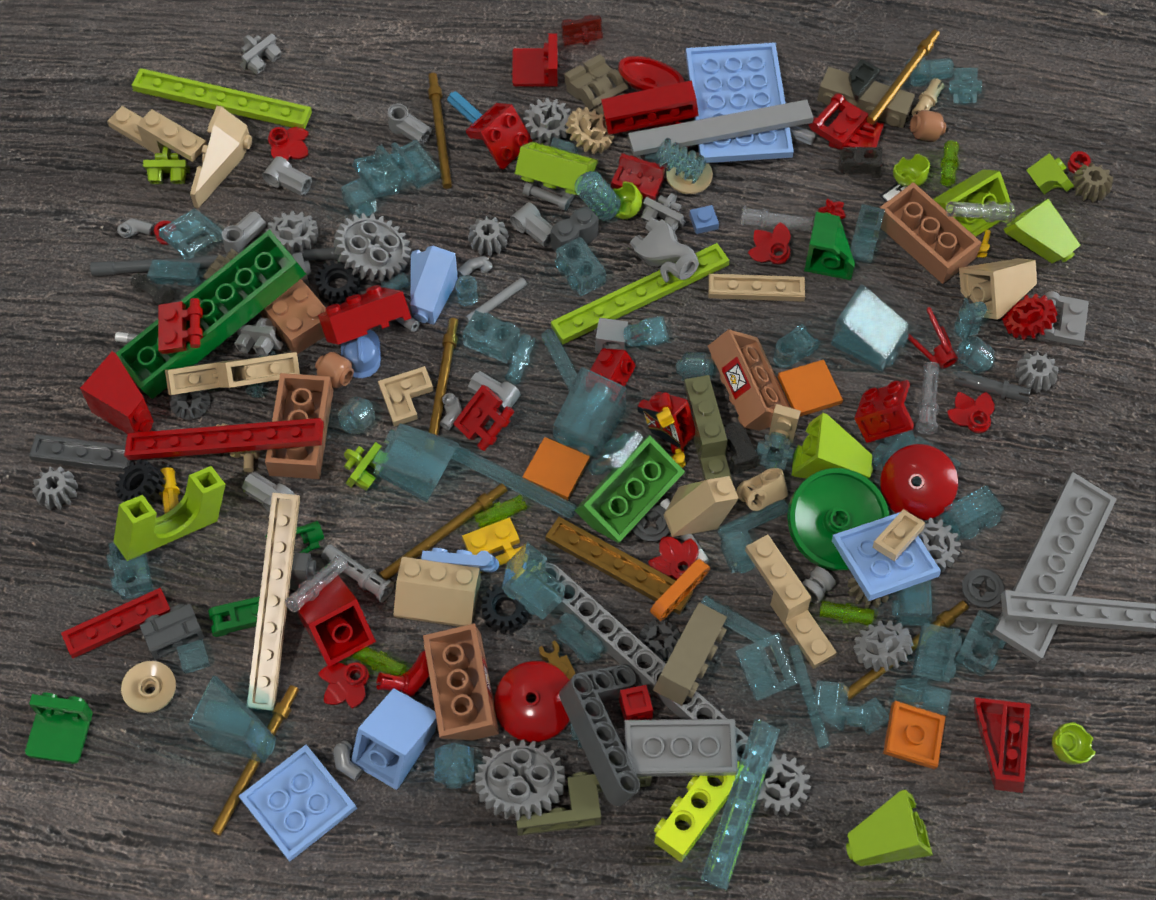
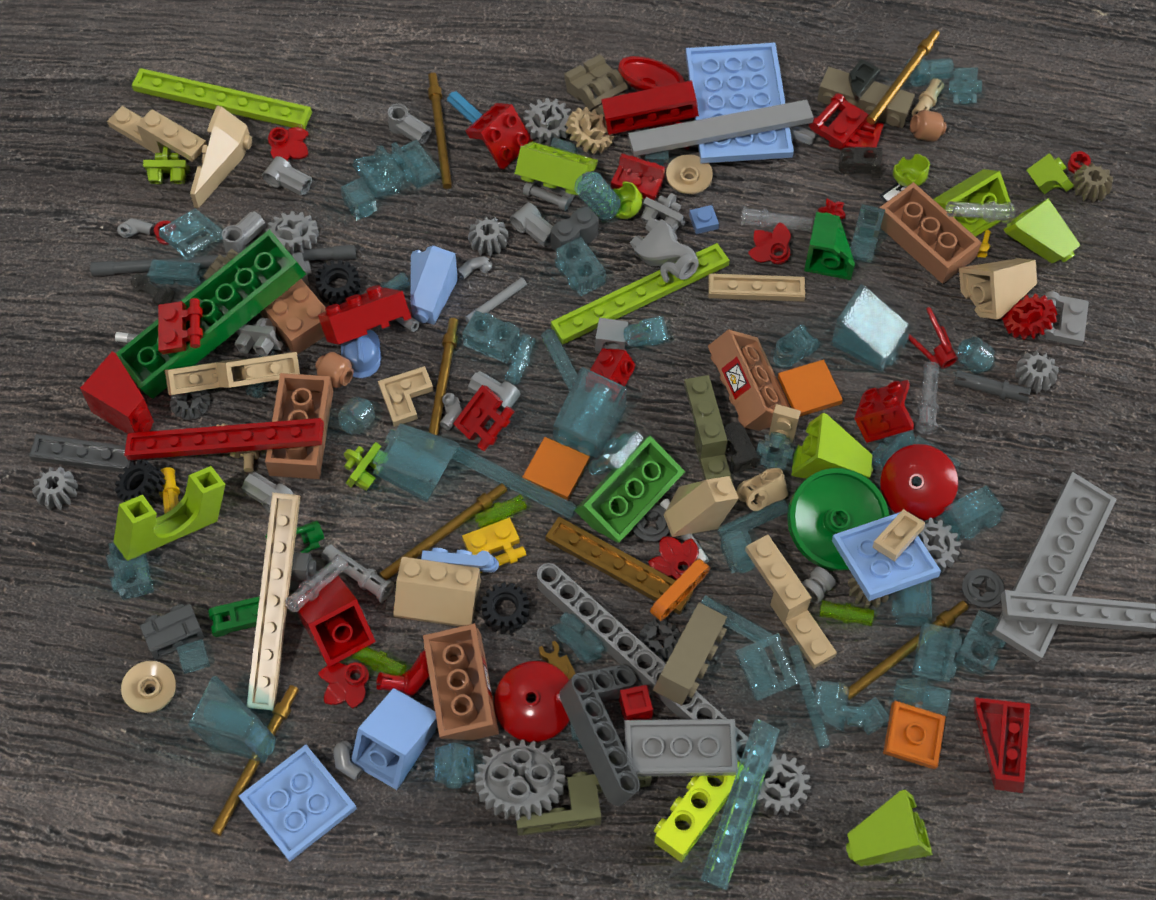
green bracket [25,692,93,764] -> none
red plate [61,587,170,659] -> none
light grey hips [240,33,281,75] -> none
light grey gear [333,213,411,282] -> none
clear light blue bush [456,275,478,306] -> none
clear light blue brick [502,542,565,620] -> none
red bracket [512,33,558,87] -> none
clear red hips [561,15,603,46] -> none
torso [637,392,696,468] -> none
clear light blue piece [653,137,706,184] -> none
clear light blue head [676,352,714,382] -> none
light grey gear [854,620,914,672] -> none
clear neon green pin [940,140,959,186] -> none
red plate [947,392,995,433] -> none
clear light blue hinge [954,298,987,344] -> none
lime hair [1052,722,1096,765] -> none

